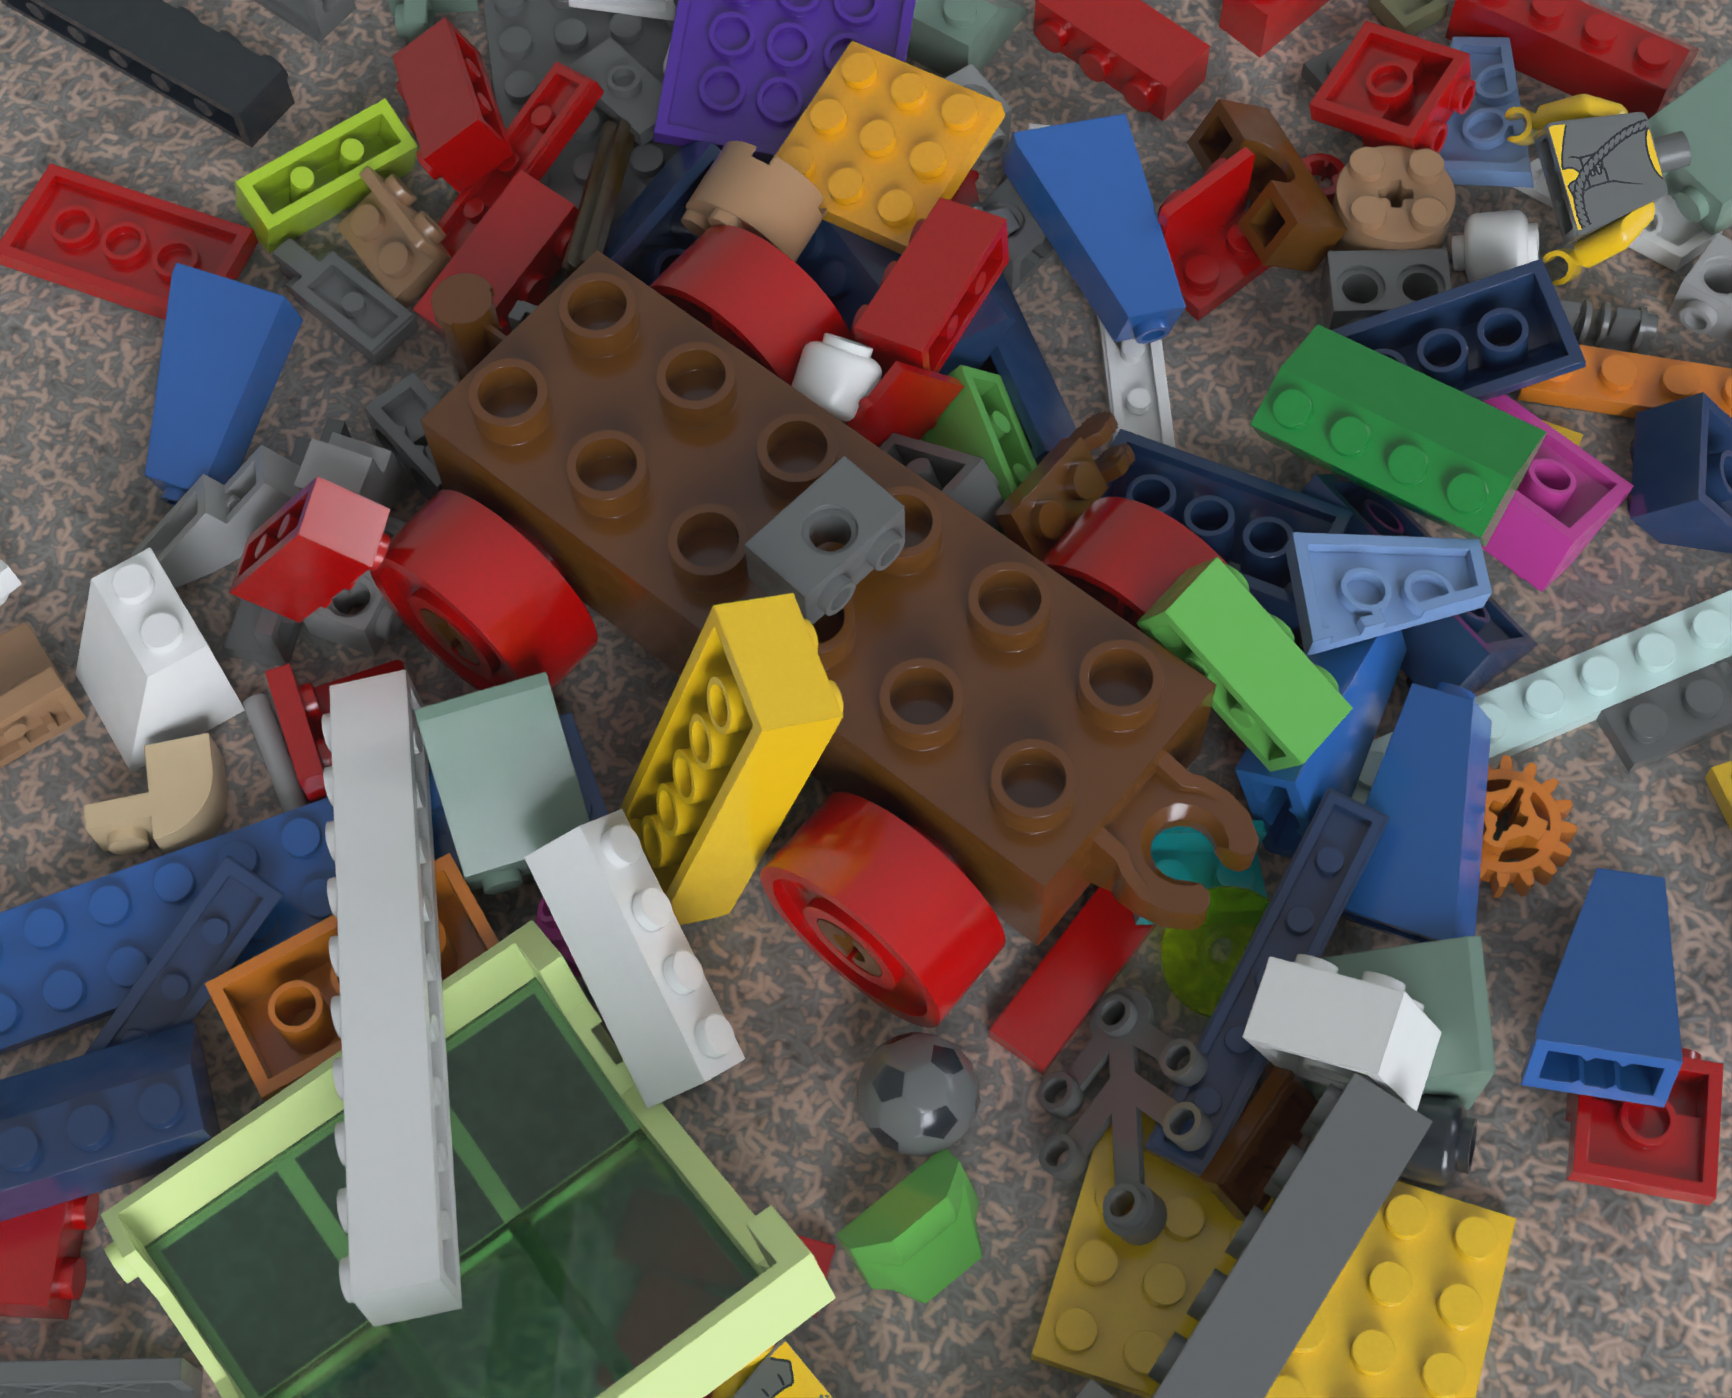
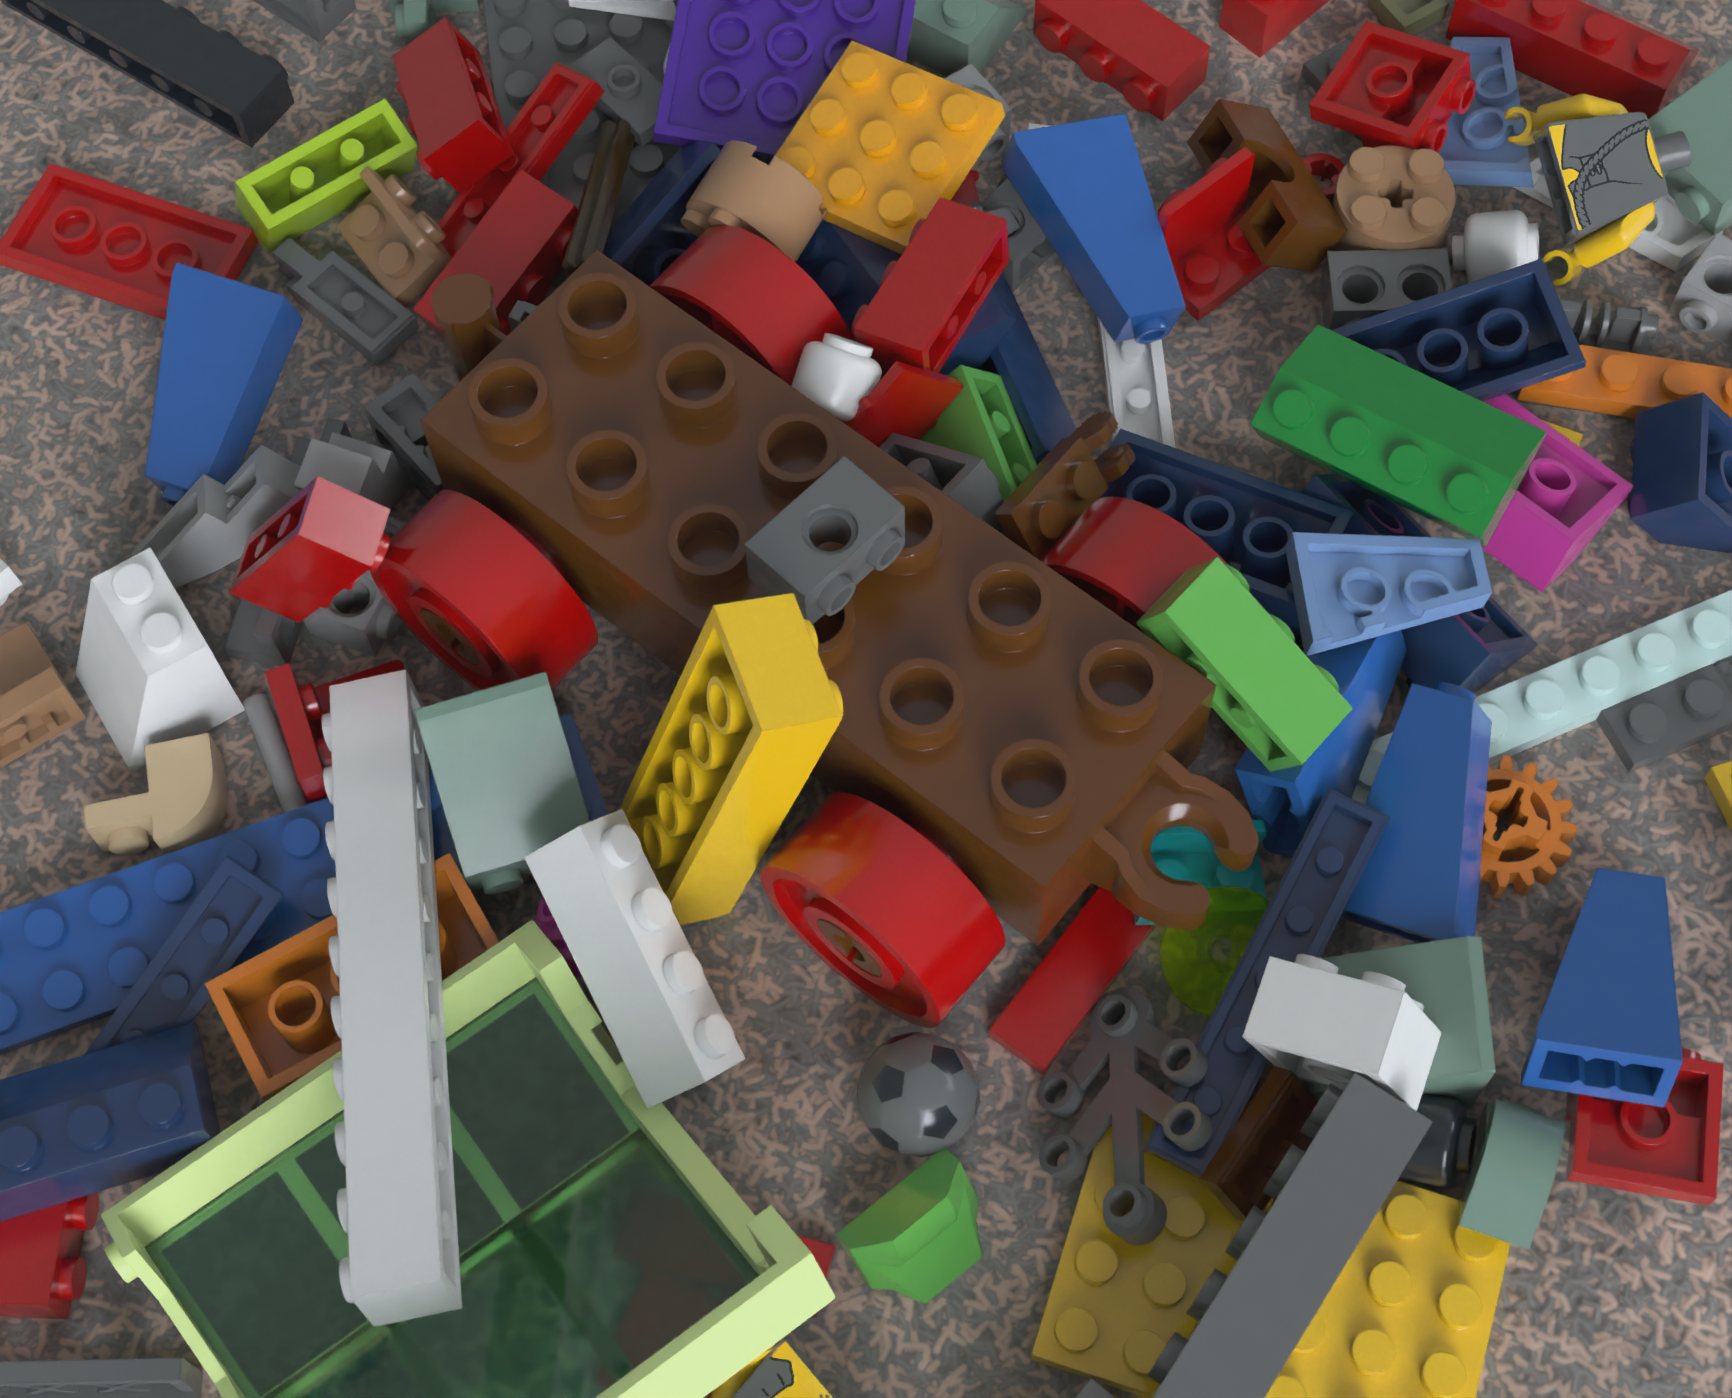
none -> sand green brick [1459,1099,1565,1250]

